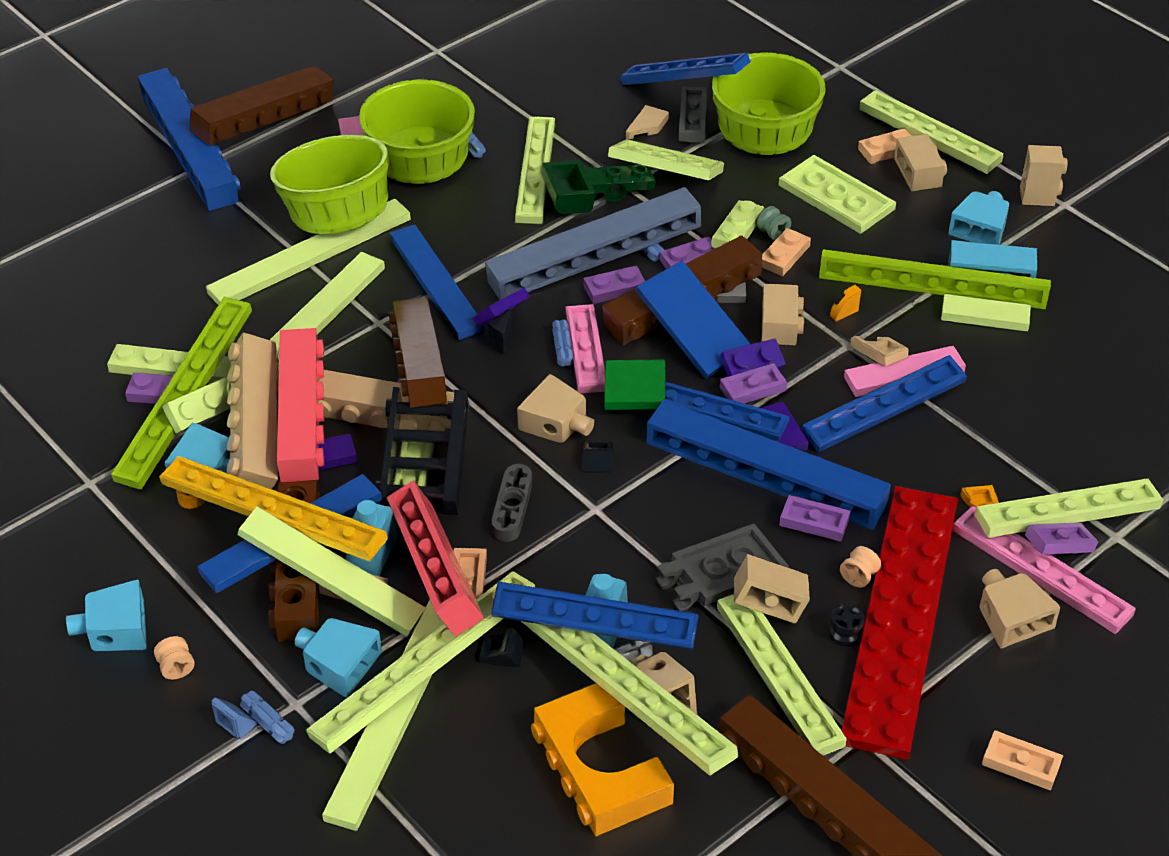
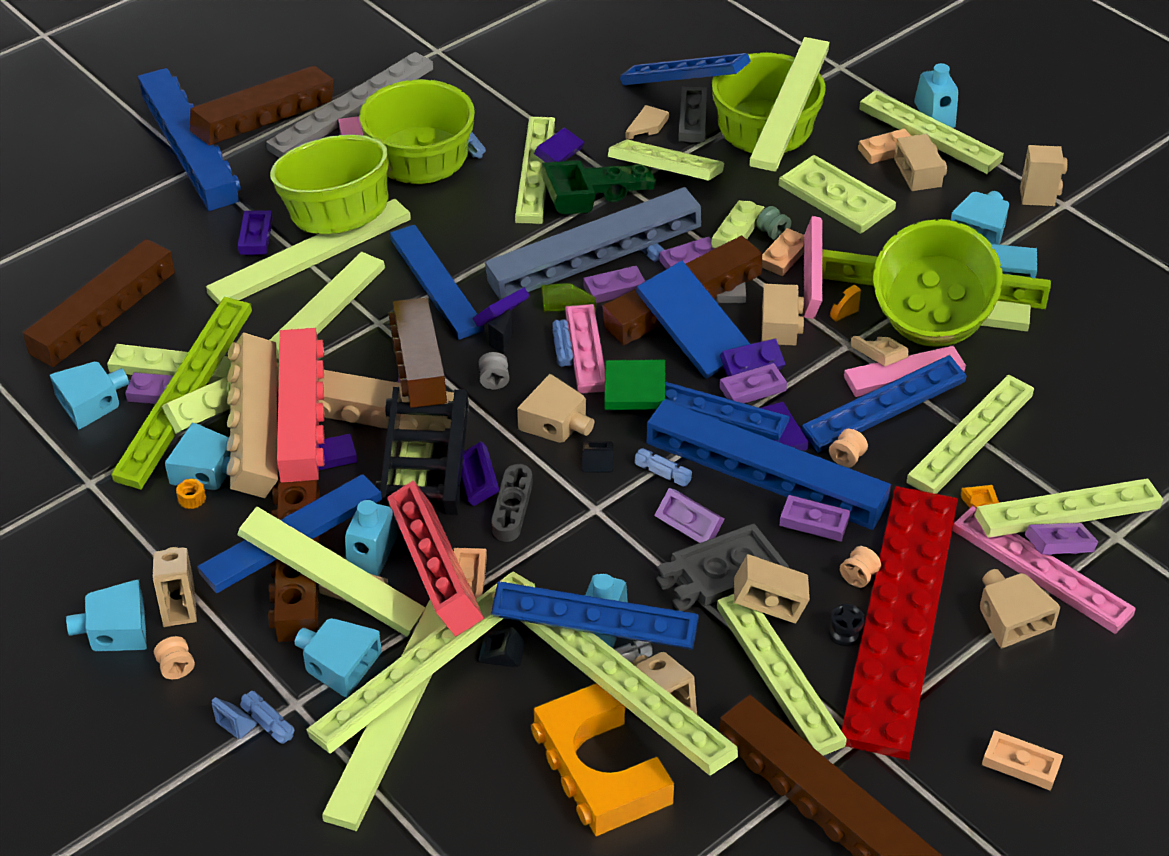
yellow tile [159,456,388,562] -> none
none -> reddish brown brick [23,239,175,367]
none -> medium azure torso [50,361,129,430]
none -> tan torso [153,547,197,627]
none -> dark purple plate [238,210,273,255]
none -> light grey plate [266,52,433,158]
none -> dark purple tile [462,441,500,506]
none -> light grey wheel [478,352,509,390]
none -> dark purple tile [534,127,585,162]
none -> clear neon green tile [541,283,596,311]
none -> medium blue axle [634,448,692,487]
none -> medium lavender plate [654,488,725,543]
none -> yellowish green tile [749,37,830,172]
none -> bright pink tile [804,216,822,319]
none -> light nougat wheel [829,428,868,468]
none -> lime piece [873,219,1003,347]
none -> yellowish green plate [906,374,1034,494]
none -> medium azure torso [914,63,958,128]

